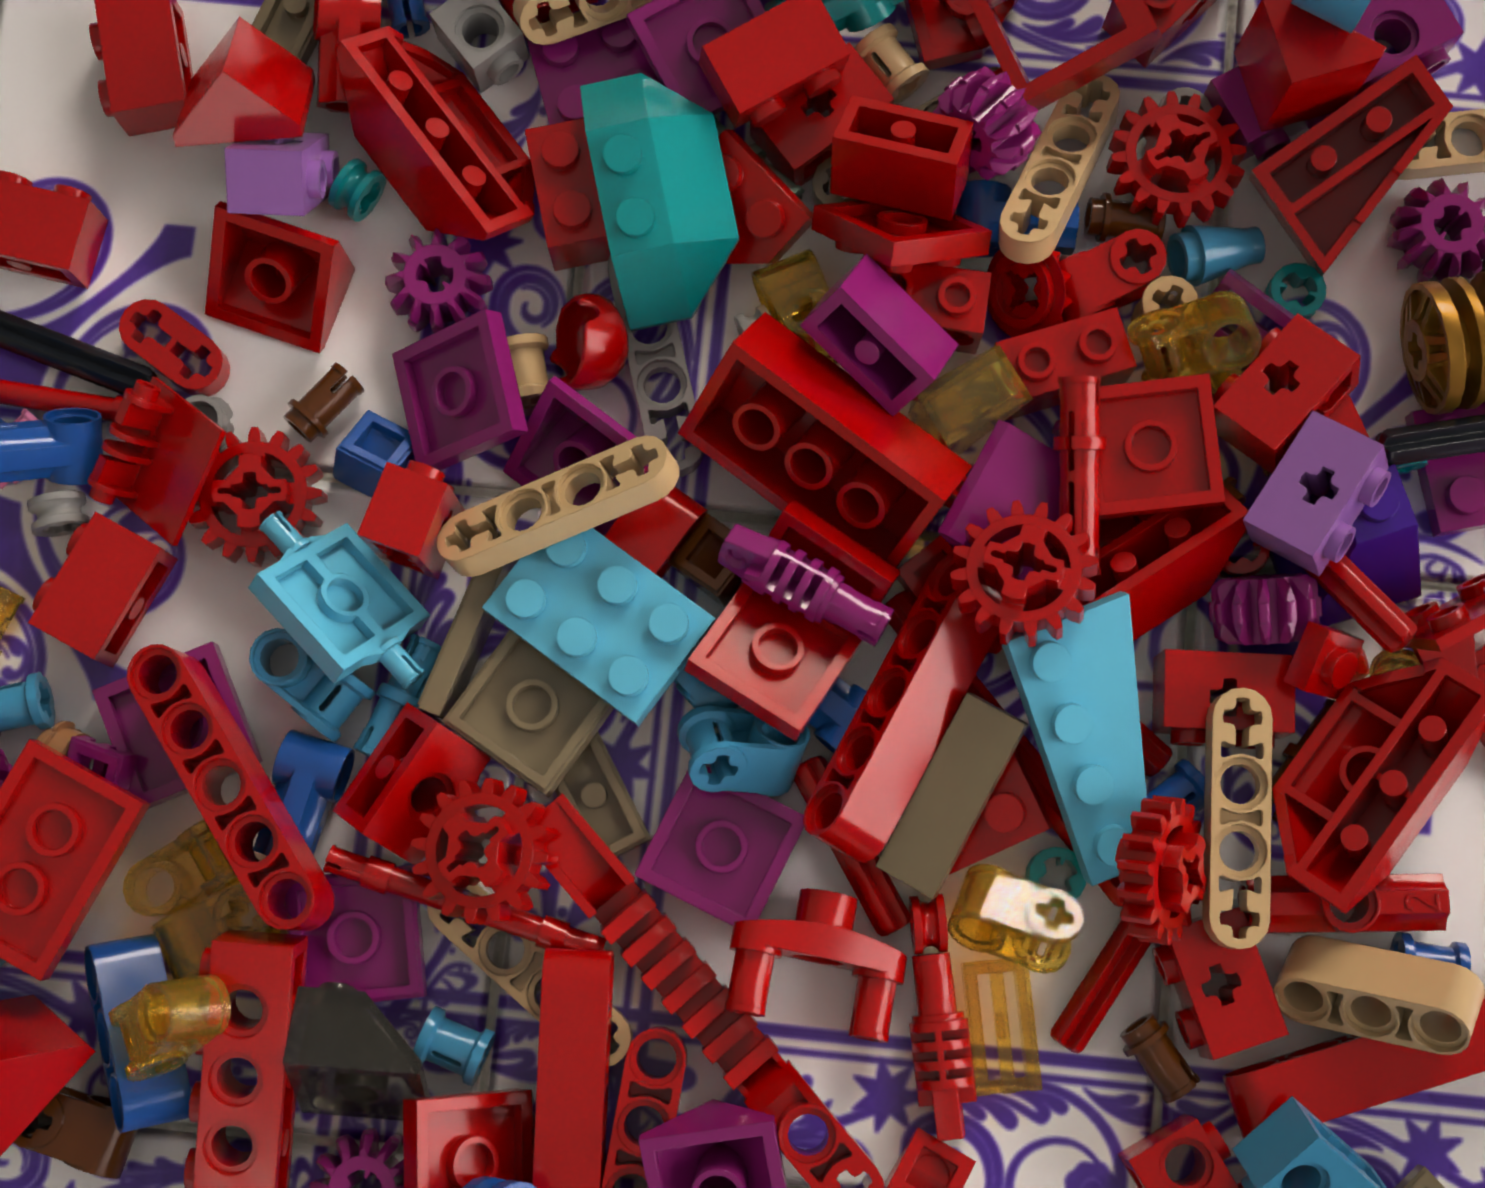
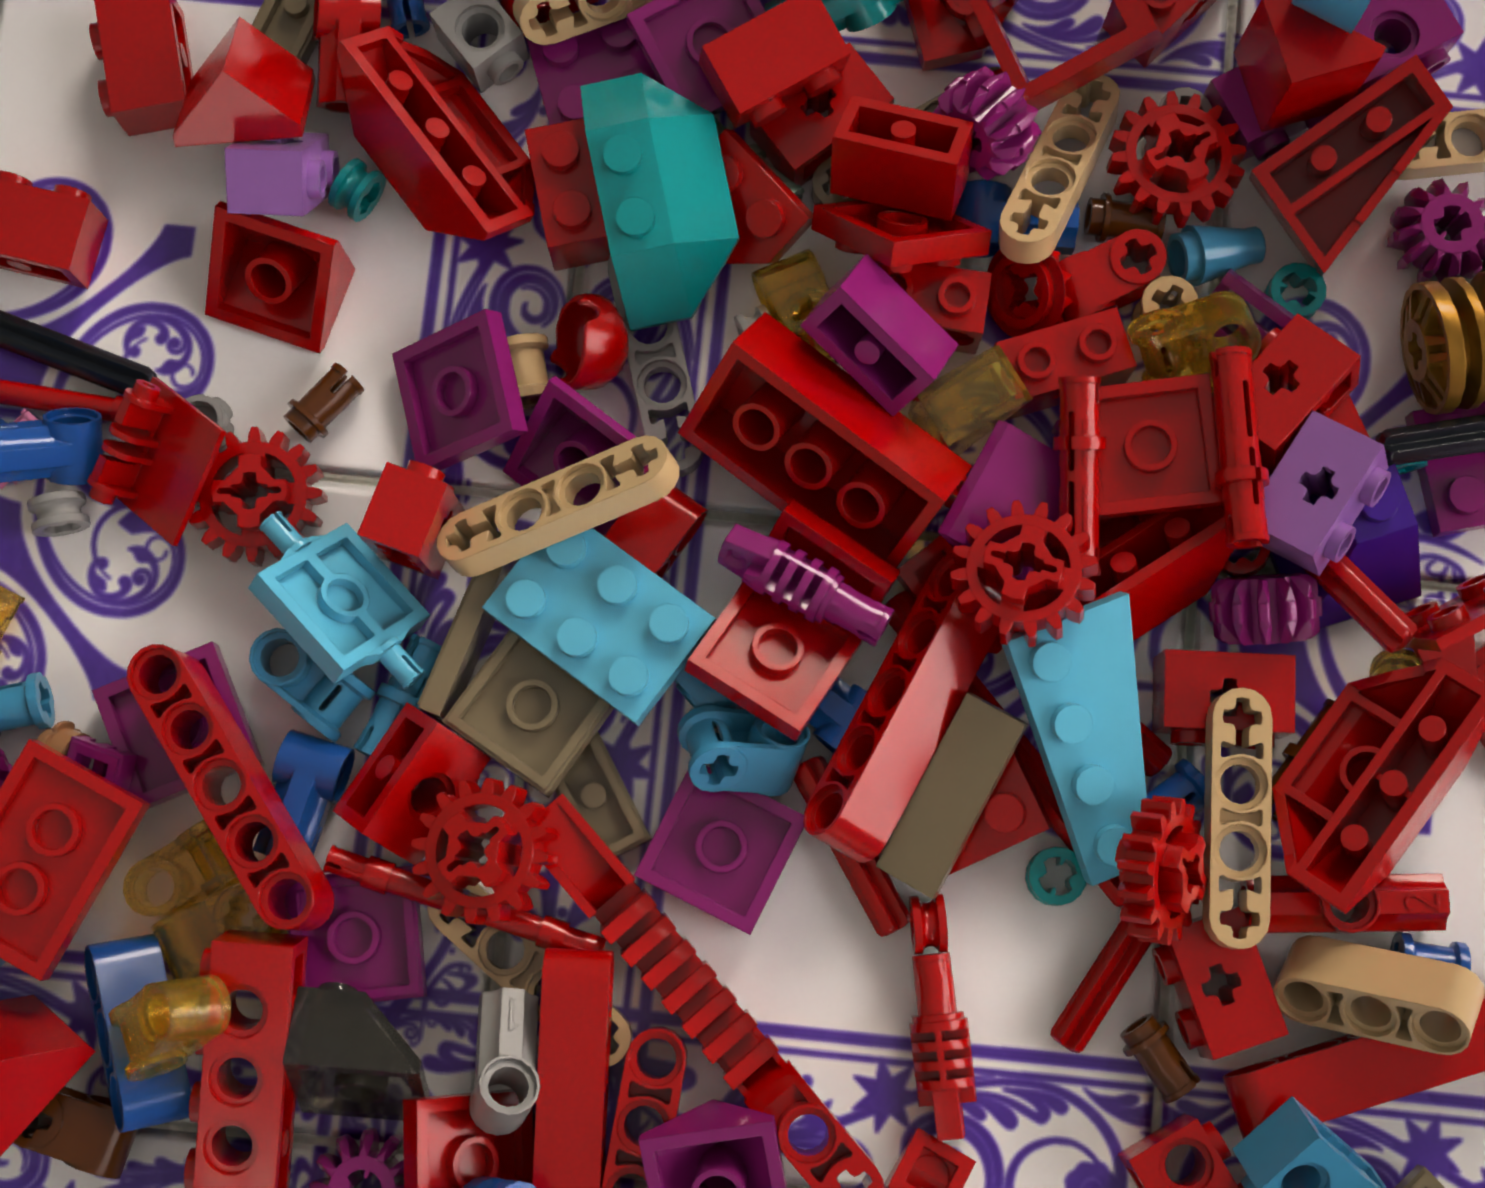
red brick [28,511,178,668] -> none
red beam [119,299,230,396] -> none
blue slope [333,410,414,498] -> none
magenta gear [385,228,493,333] -> none
dark azure bush [411,1006,496,1087] -> none
reddish brown slope [669,513,742,608] -> none
red connector [724,888,907,1043] -> none
tan bush [854,23,930,105] -> none
clear yellow piece [948,864,1084,974] -> none
clear yellow tile [960,957,1043,1096] -> none
red plate [1283,621,1370,699] -> none
none -> light grey piece [468,987,540,1136]
none -> red pin [1209,345,1270,549]

